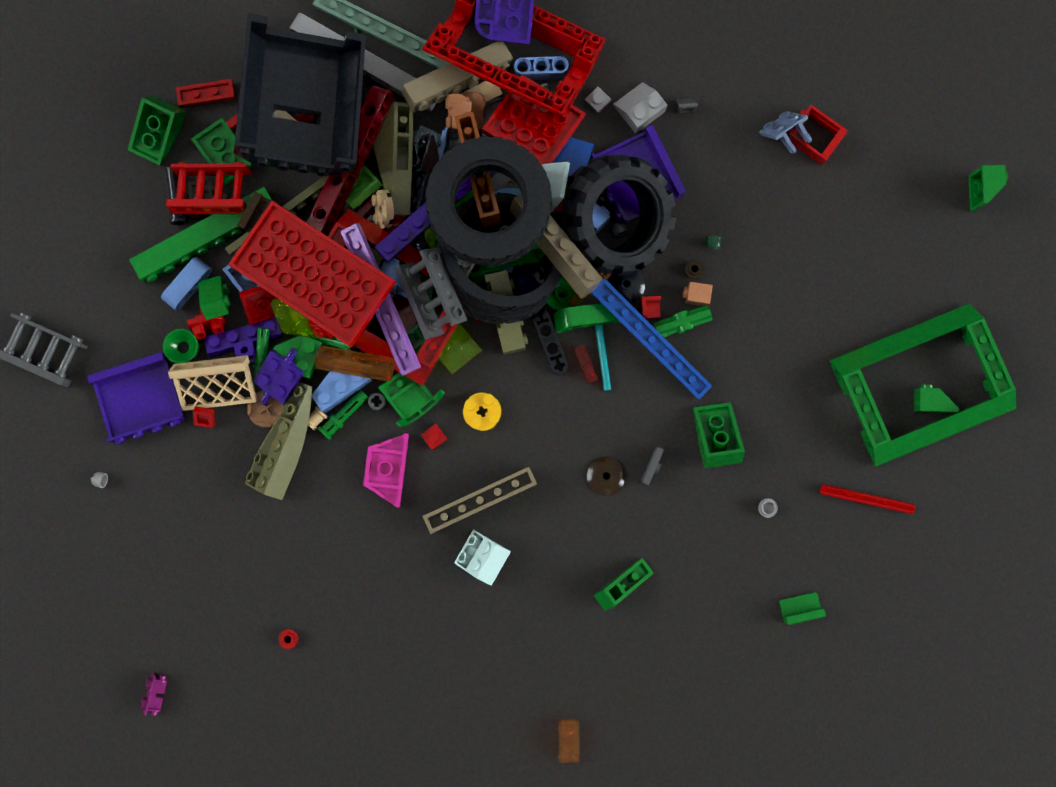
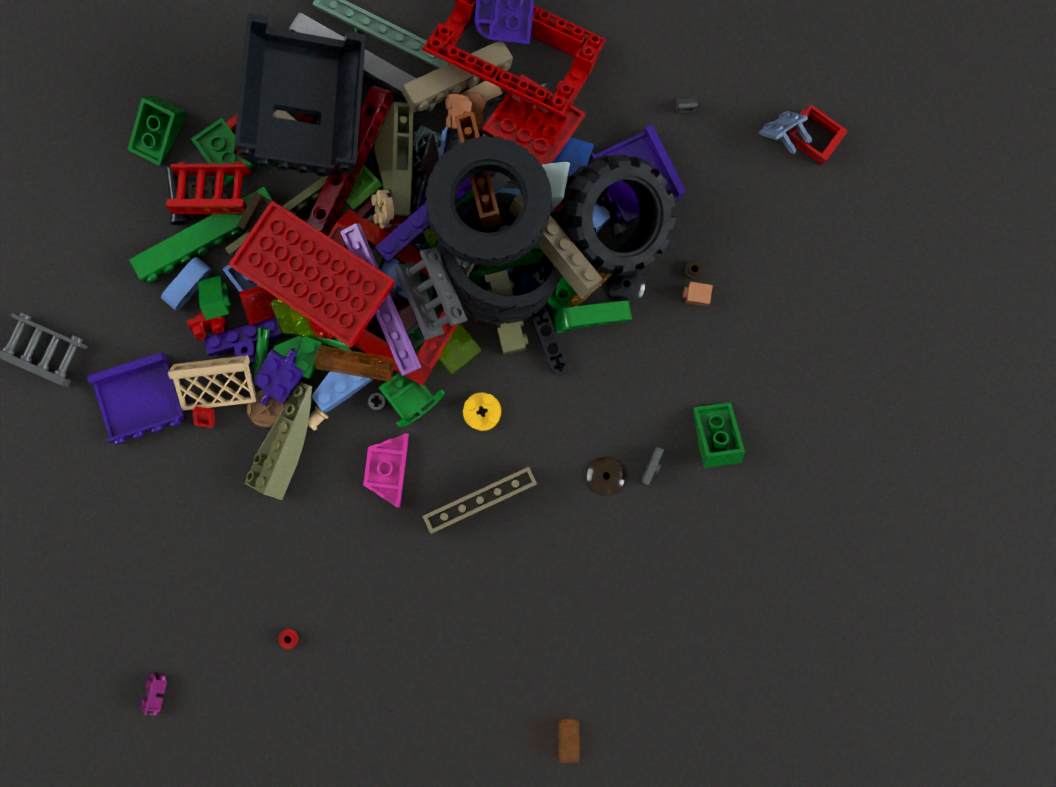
light grey hinge [91,472,108,488] -> none
green piece [163,329,199,364] -> none
red plate [176,79,236,108] -> none
green pin [318,389,369,440] -> none
red plate [421,424,447,450] -> none
light aqua slope [454,529,511,586] -> none
medium blue beam [514,56,569,80] -> none
clear red axle [575,345,598,384] -> none
light grey plate [585,87,611,114] -> none
blue plate [591,278,712,400] -> none
green slope [593,558,654,611] -> none
teal bar [595,325,611,391] -> none
light grey slope [613,82,667,134] -> none
red panel [640,296,661,319] -> none
green piece [653,305,713,337] -> none
clear green bush [705,235,723,249] -> none
light grey plate [758,498,778,518] -> none
green panel [779,592,826,625] -> none
red axle [820,484,915,514] -> none
green slope [829,304,1016,467] -> none
green slope [914,385,959,413] -> none
green slope [968,165,1008,212] -> none

